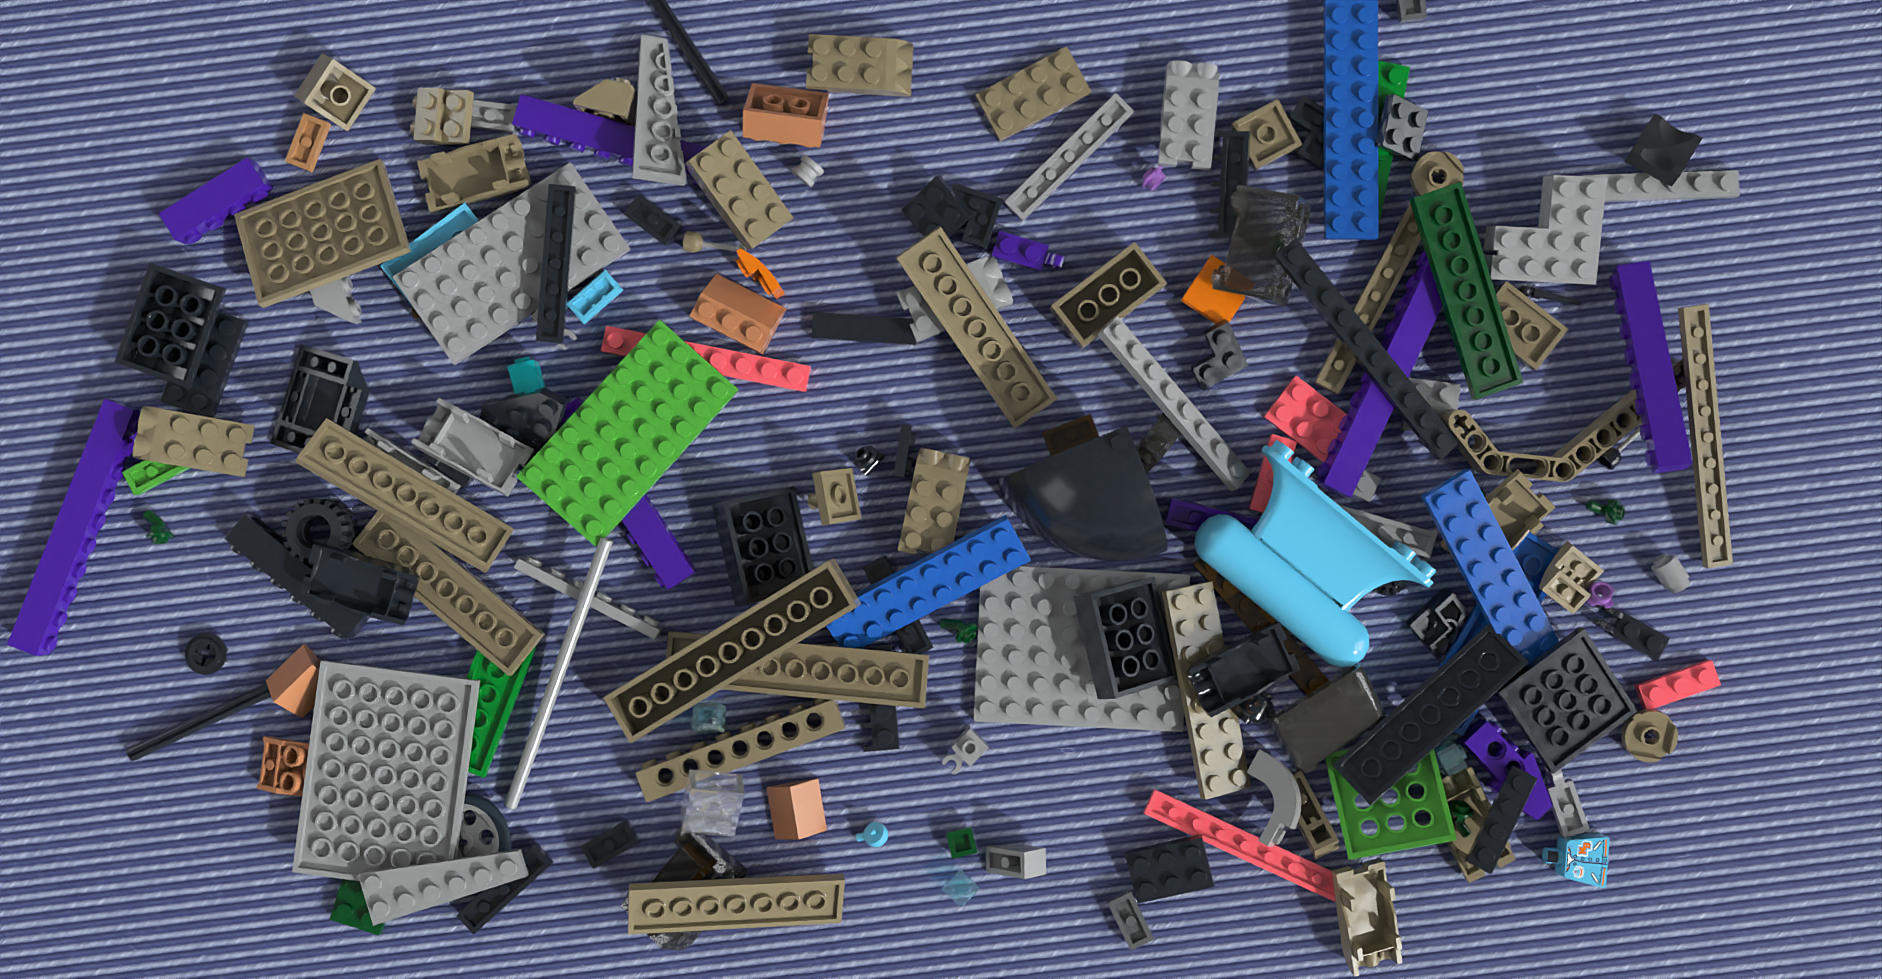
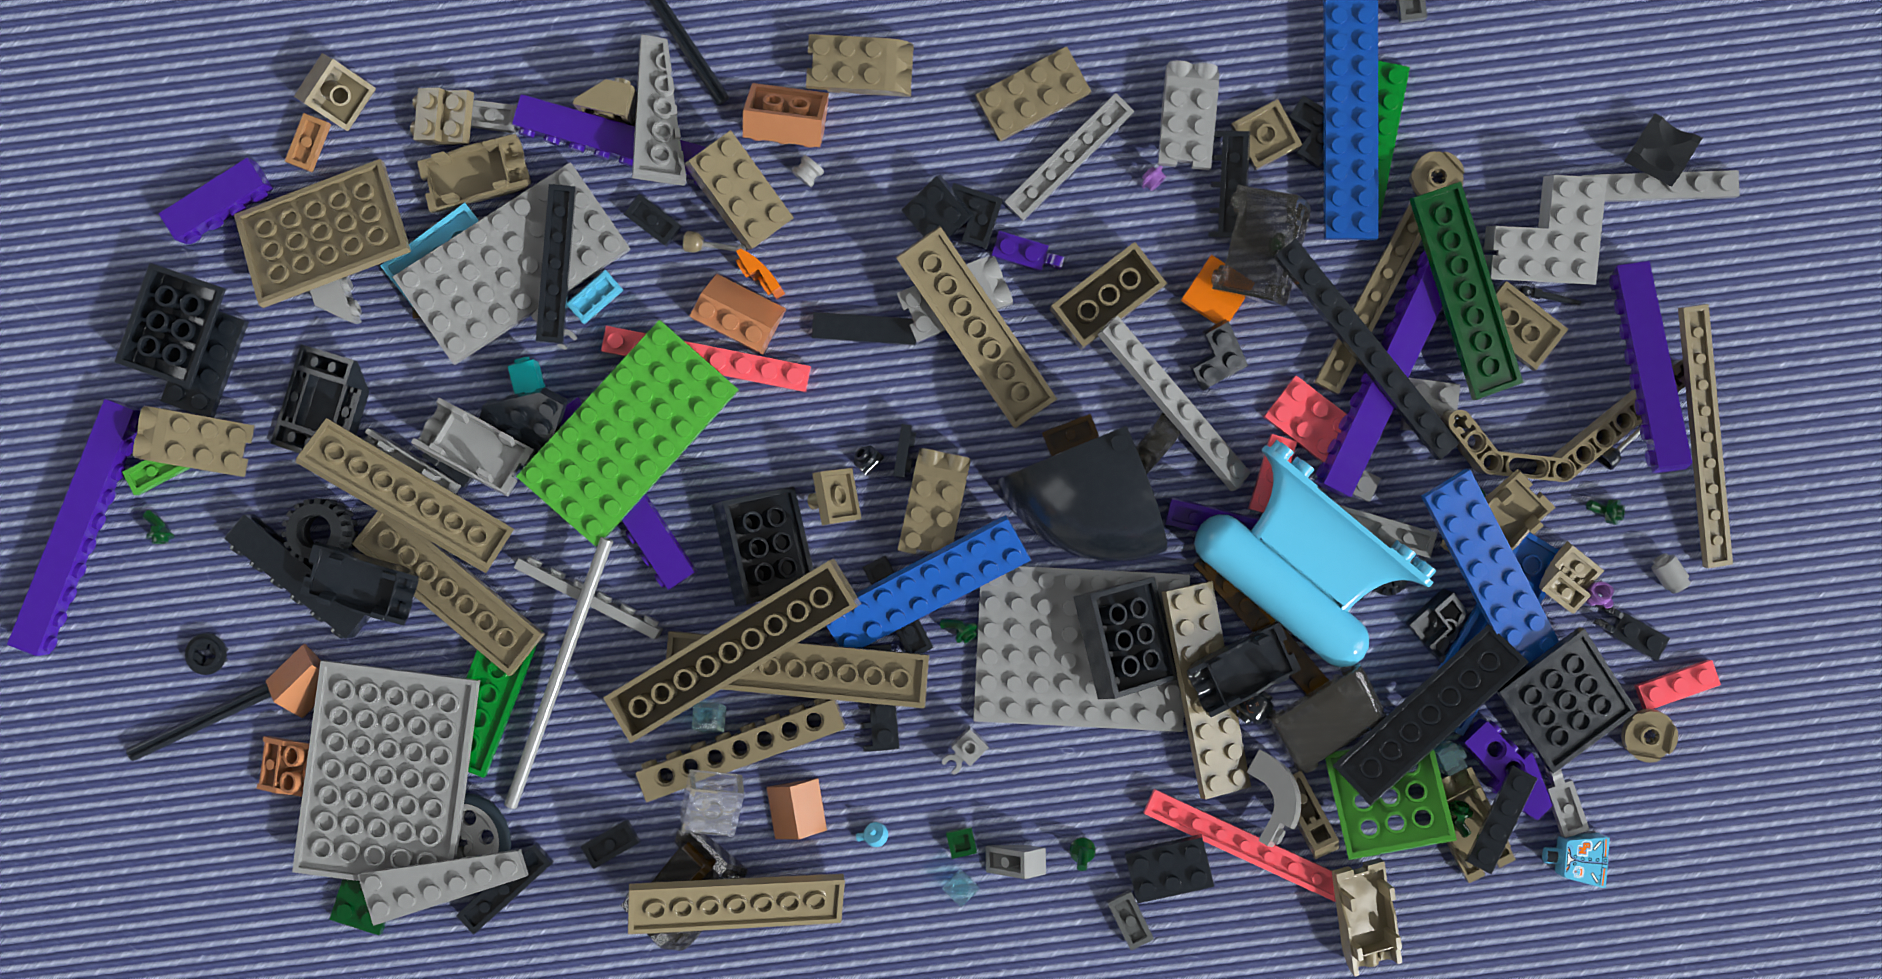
plate [1375,94,1428,162] -> none
none -> dark green plate [1070,837,1096,871]

